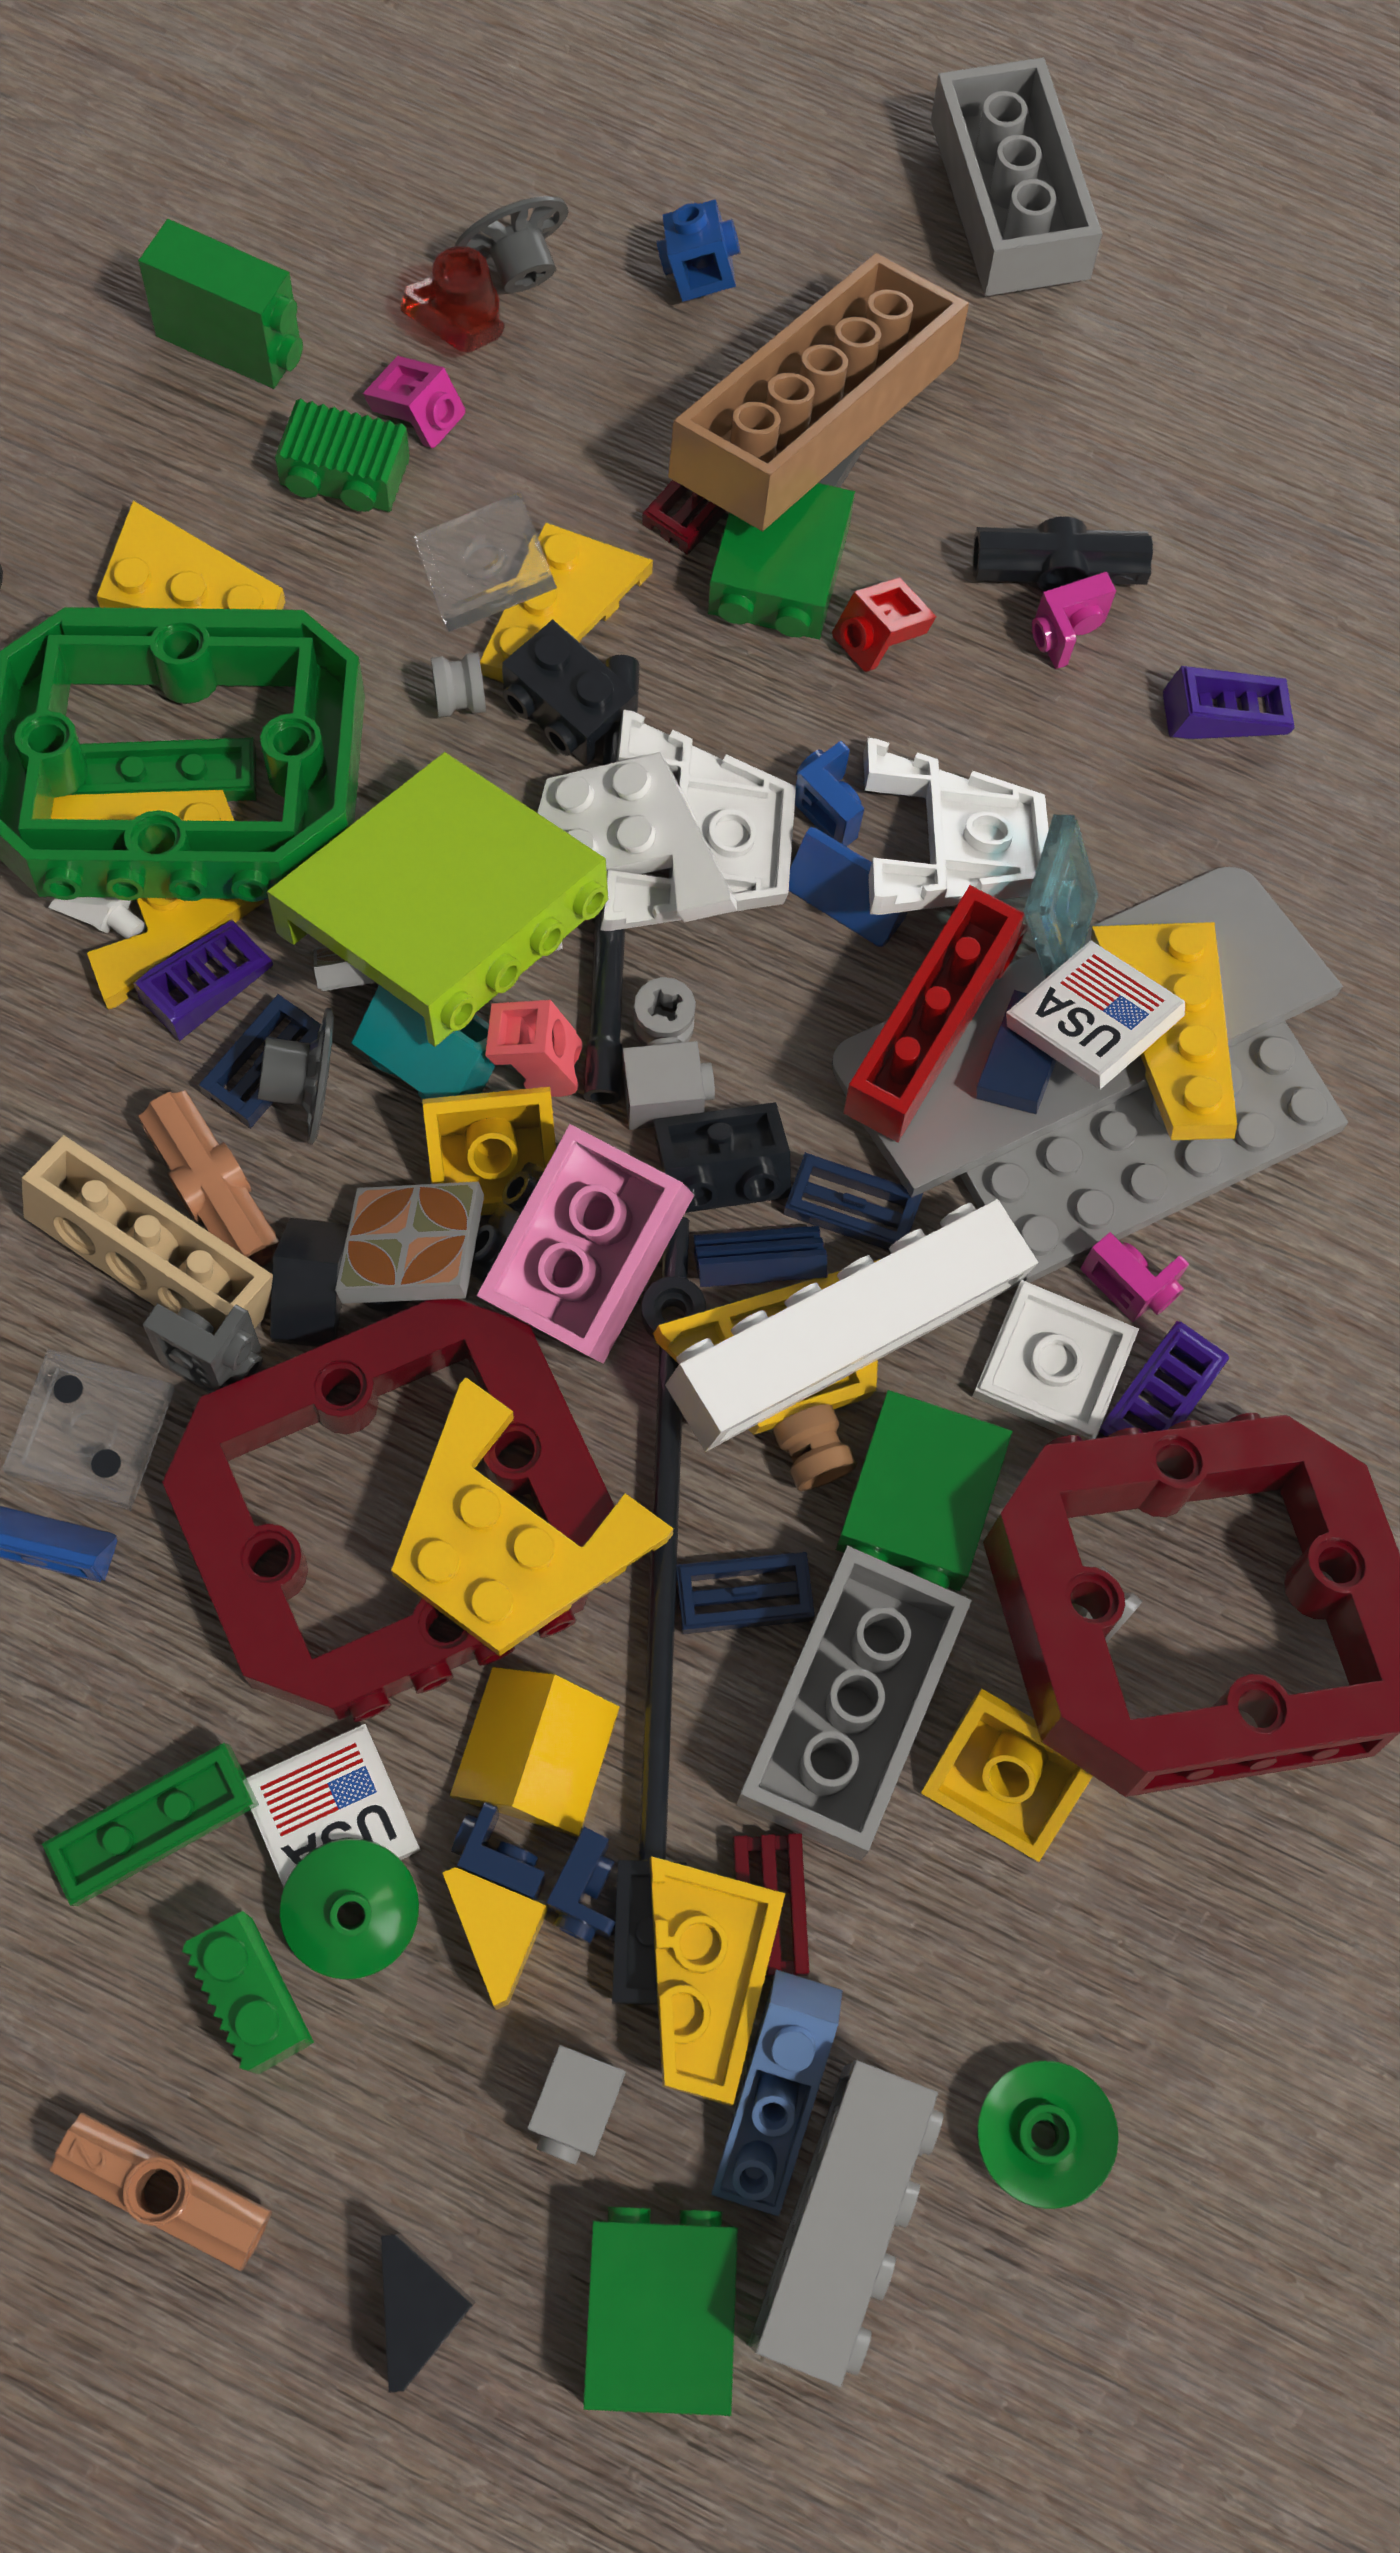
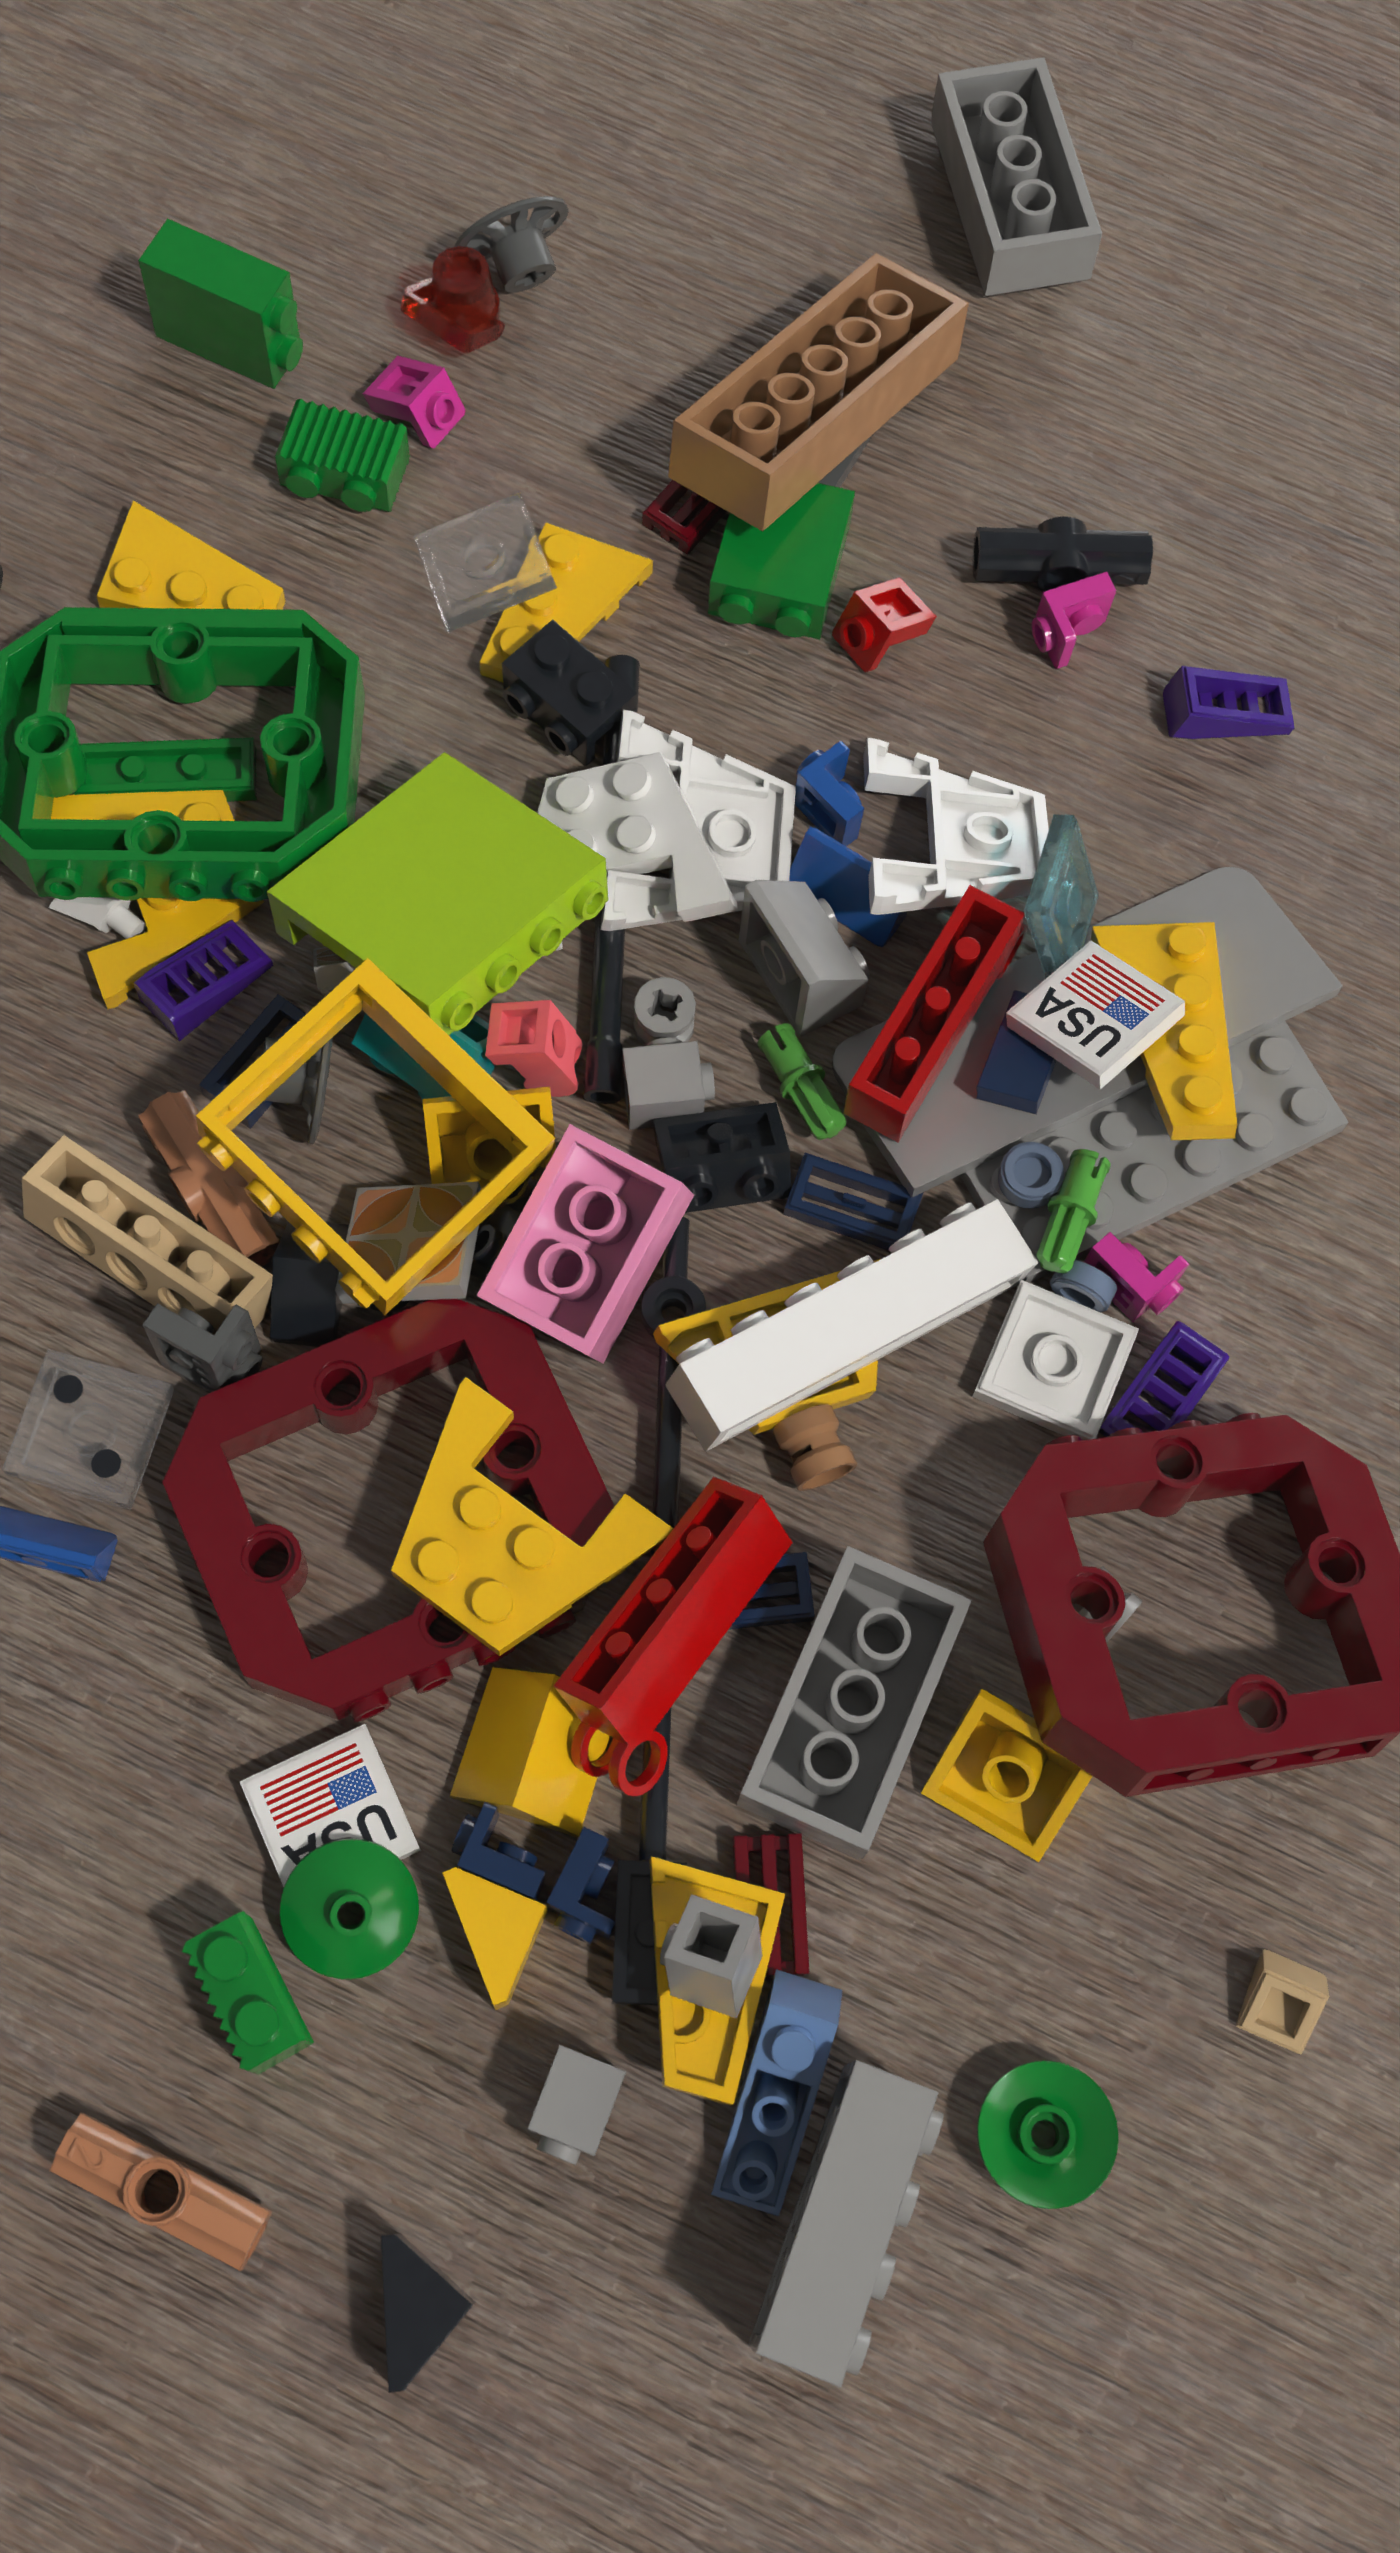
green tile [42,1743,259,1906] -> none
light grey wheel [431,652,486,718] -> none
green brick [583,2207,738,2416] -> none
blue brick [657,199,741,302] -> none
dark blue tile [693,1226,828,1287] -> none
green brick [835,1390,1013,1591] -> none
none -> yellow window [196,958,555,1315]
none -> red hinge [553,1476,793,1796]
none -> light grey brick [660,1894,762,2019]
none -> light grey slope [739,880,870,1037]
none -> bright green axle [757,1023,846,1140]
none -> sand blue tile [998,1142,1064,1209]
none -> bright green axle [1036,1149,1111,1274]
none -> sand blue tile [1050,1260,1118,1313]
none -> tan slope [1236,1949,1329,2055]

